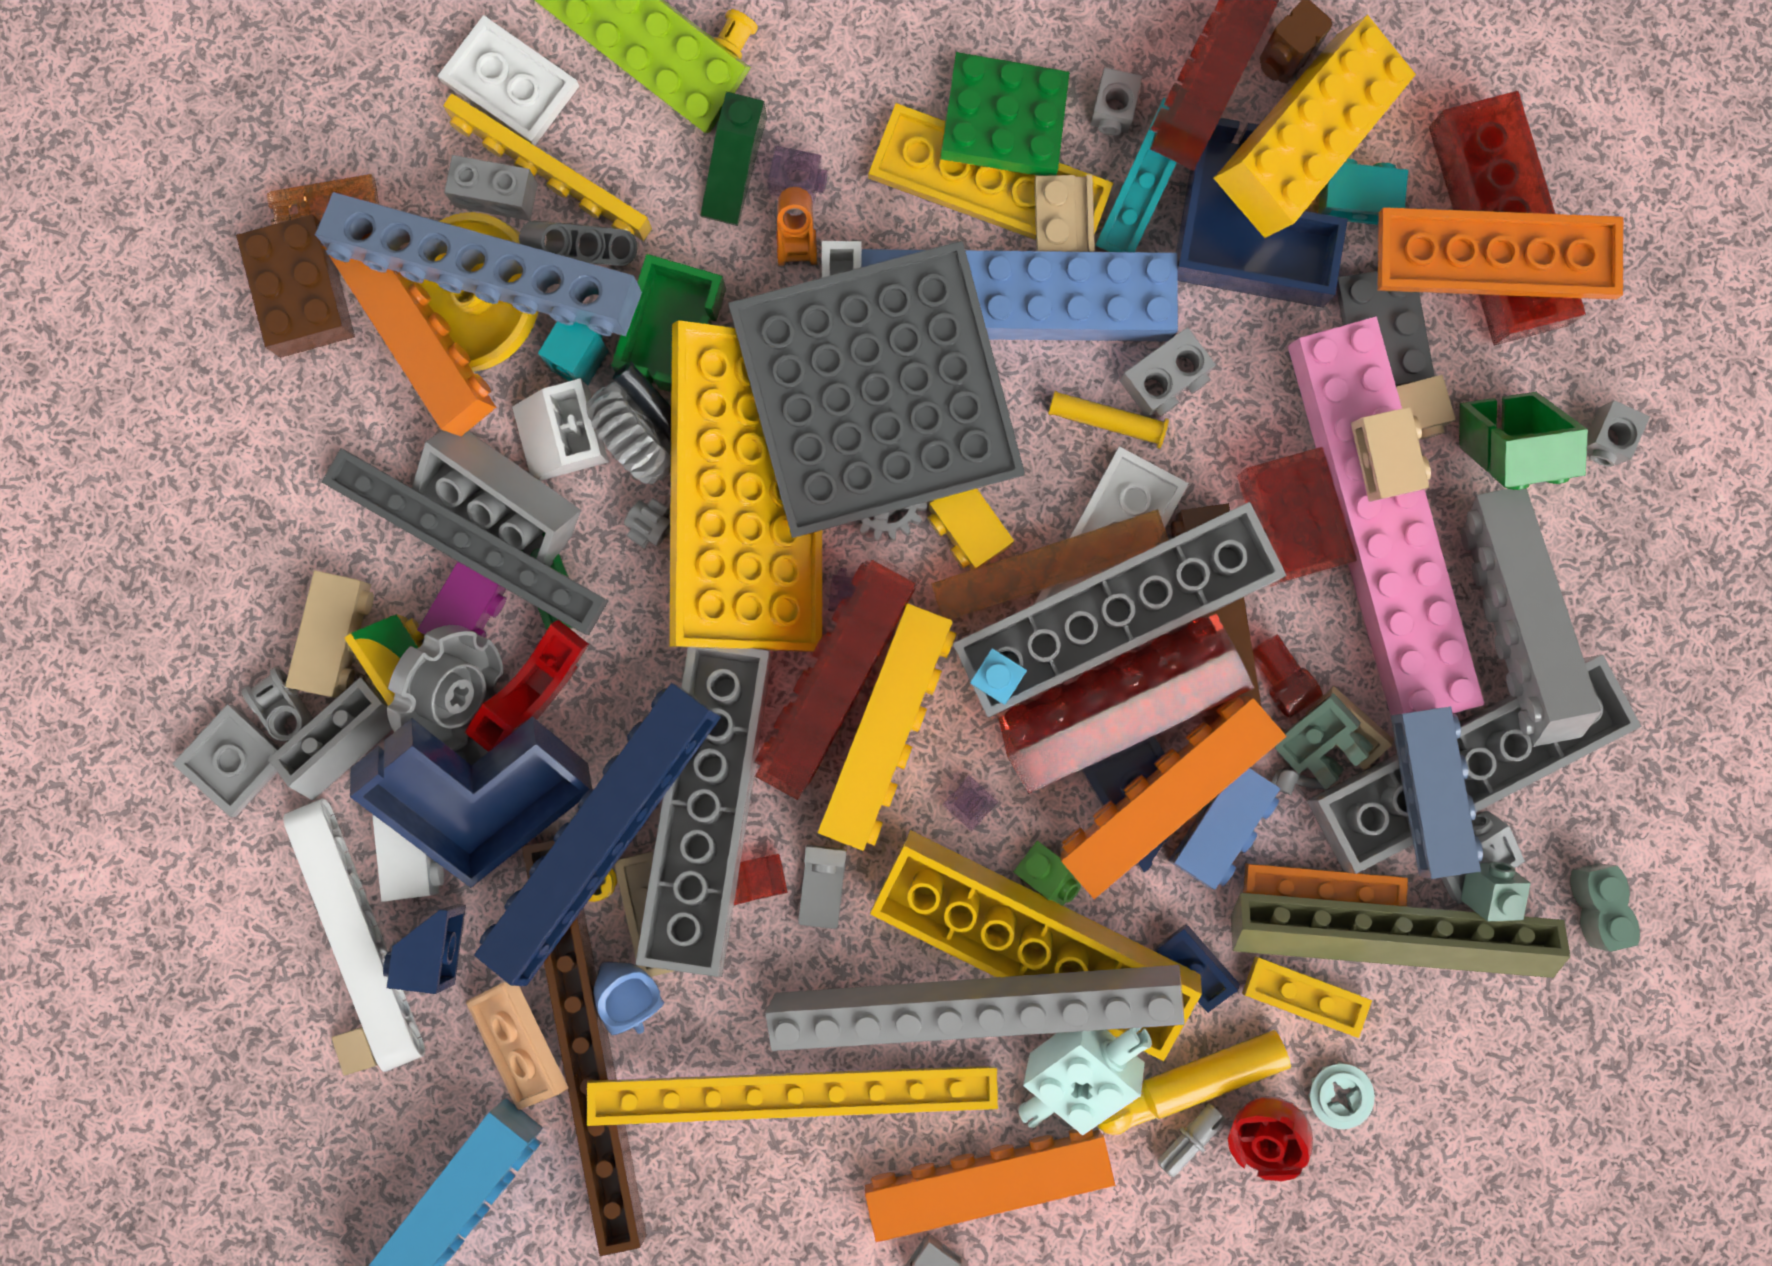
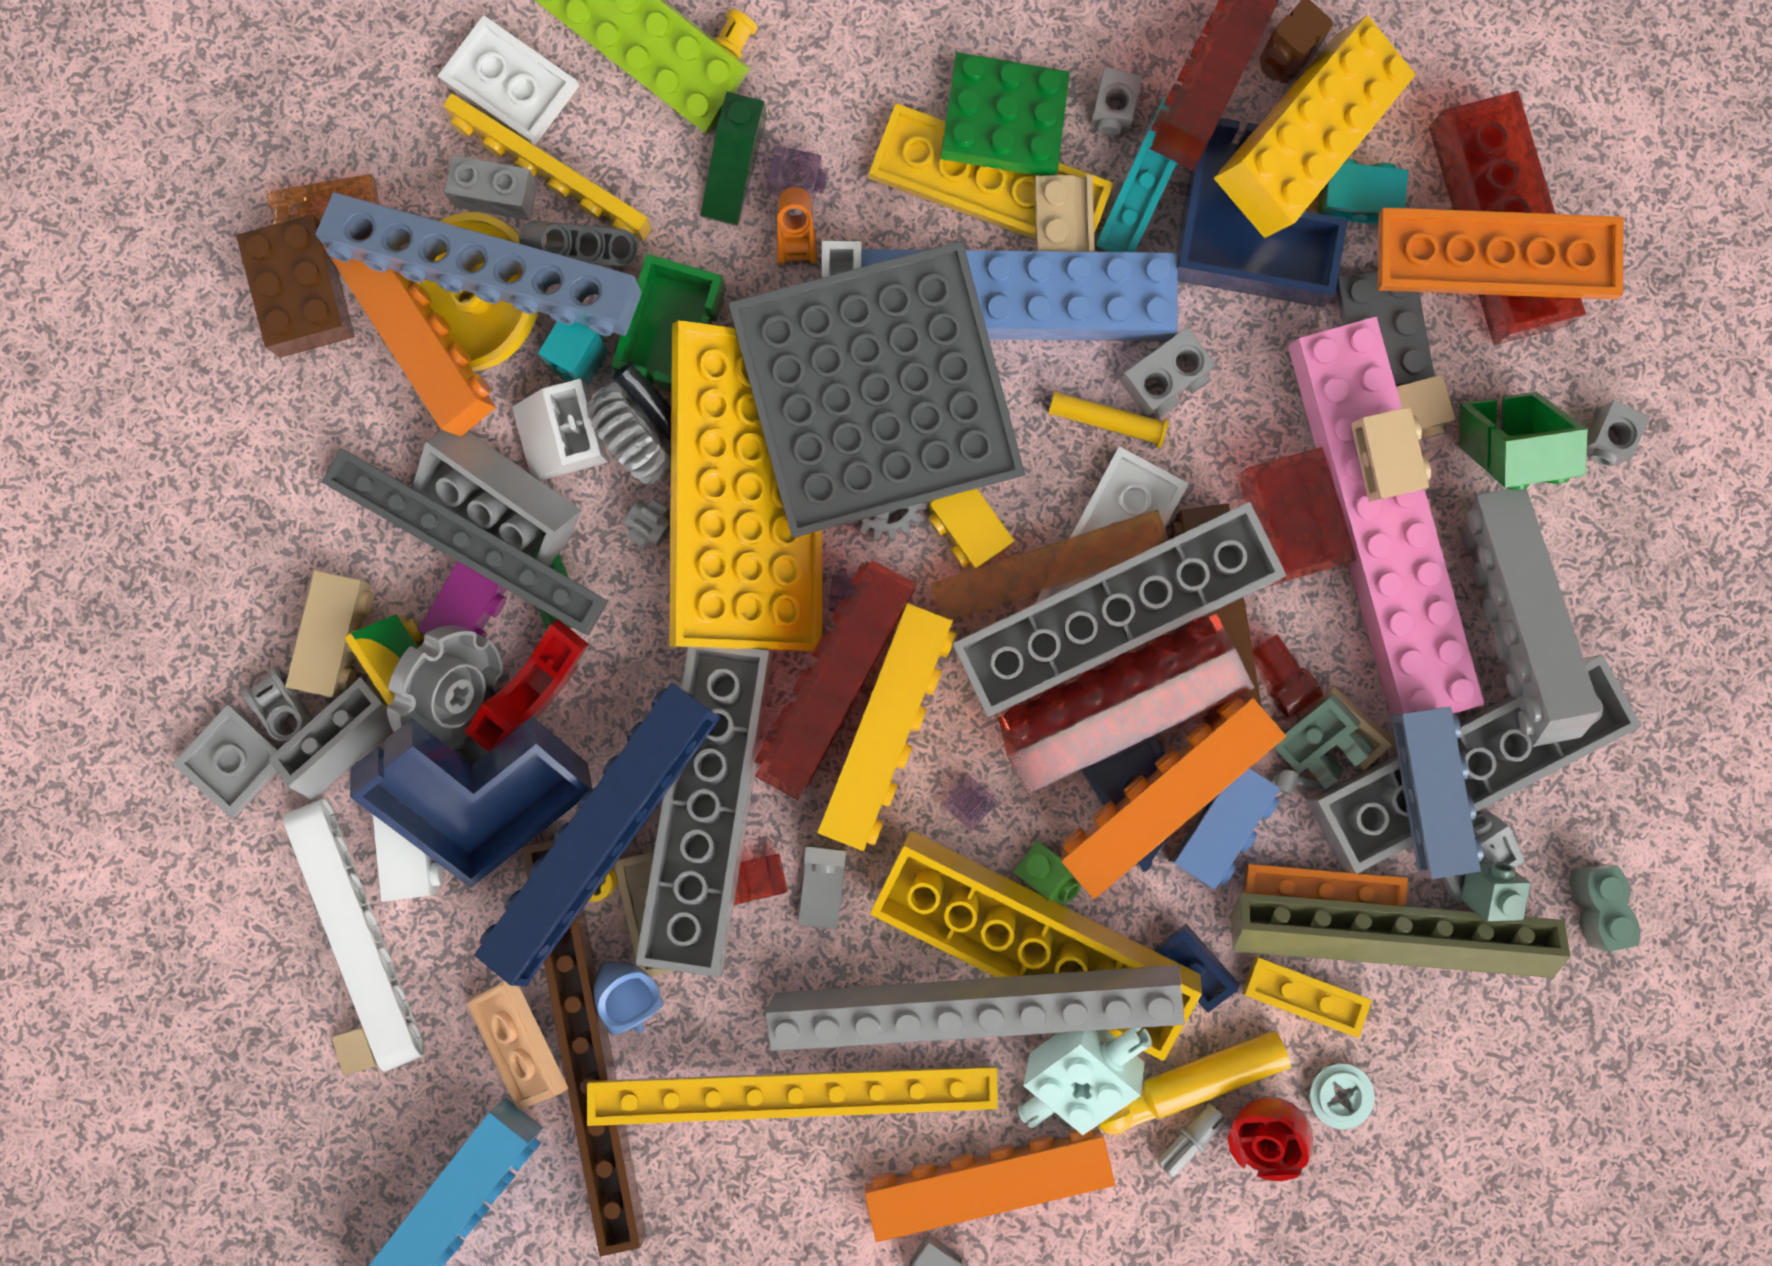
dark blue slope [383,904,466,994] -> none
medium azure plate [970,648,1027,705] -> none

